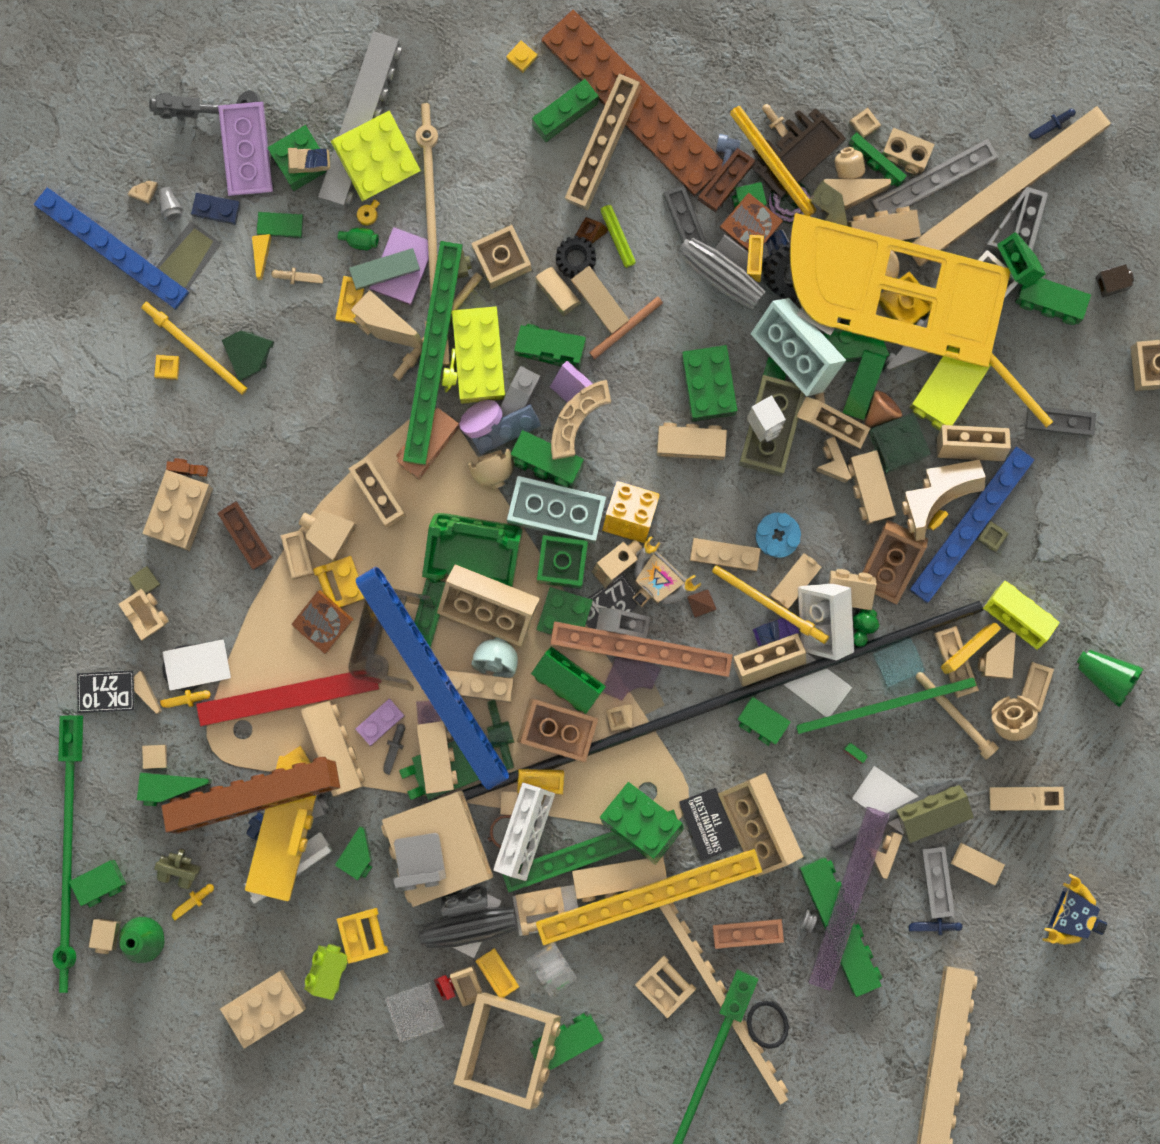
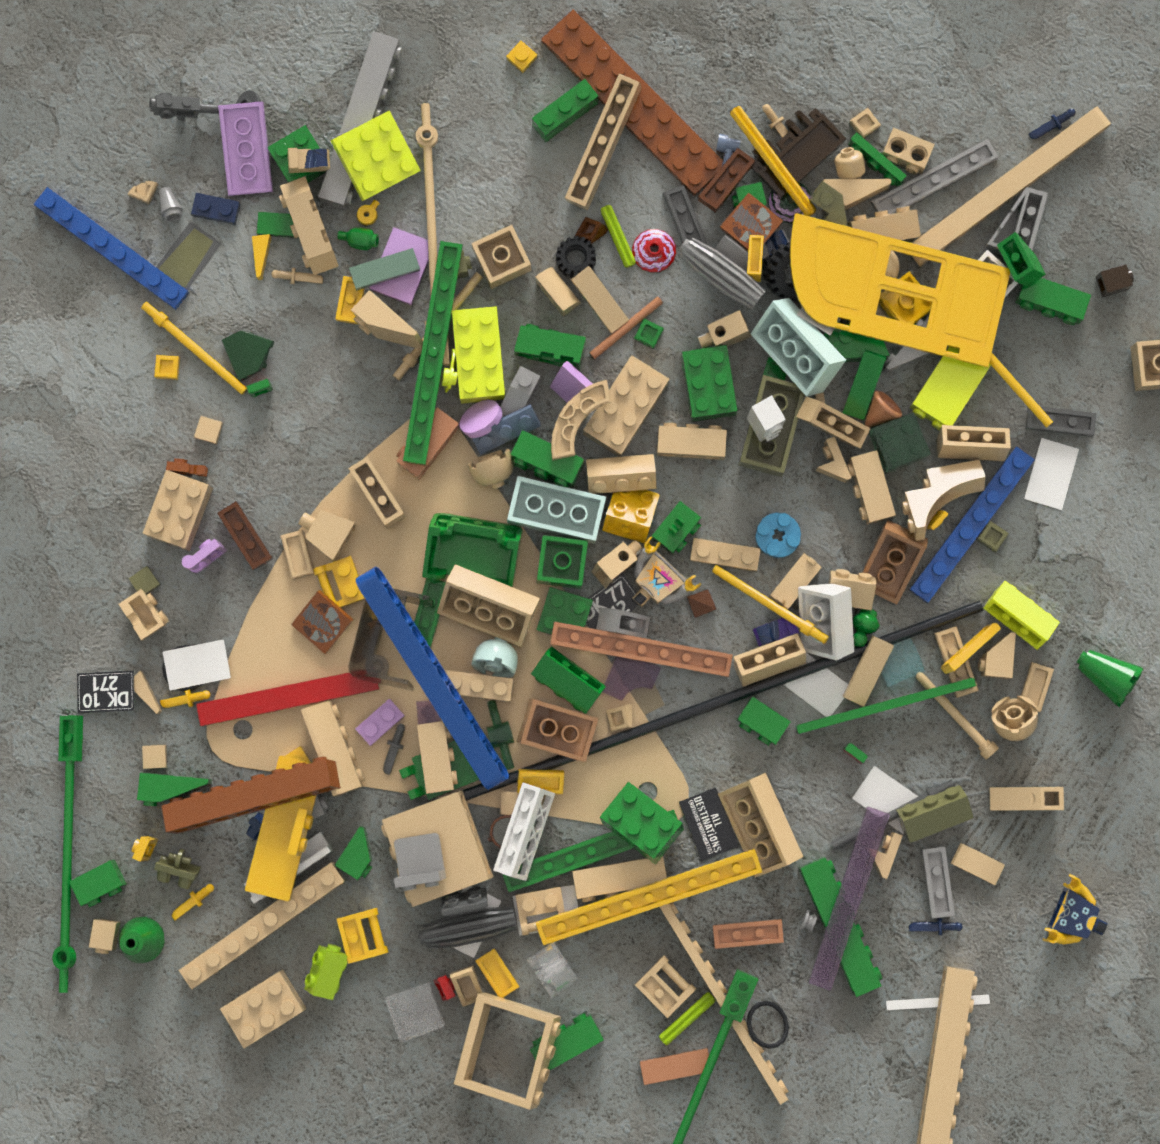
none -> yellow plate [132,836,158,862]
none -> tan brick [178,862,347,990]
none -> lavender plate [182,539,227,573]
none -> tan tile [194,416,223,444]
none -> green tile [246,379,273,398]
none -> tan brick [279,177,339,275]
none -> tan brick [583,355,670,457]
none -> tan brick [586,454,656,494]
none -> dish [632,229,676,273]
none -> green tile [634,319,664,349]
none -> nougat tile [640,1048,709,1085]
none -> green brick [652,501,701,555]
none -> lime axle [659,992,716,1045]
none -> tan torso [698,310,752,349]
none -> tan tile [843,635,894,707]
none -> white sticker [886,995,990,1010]
none -> white sticker [1024,438,1079,510]

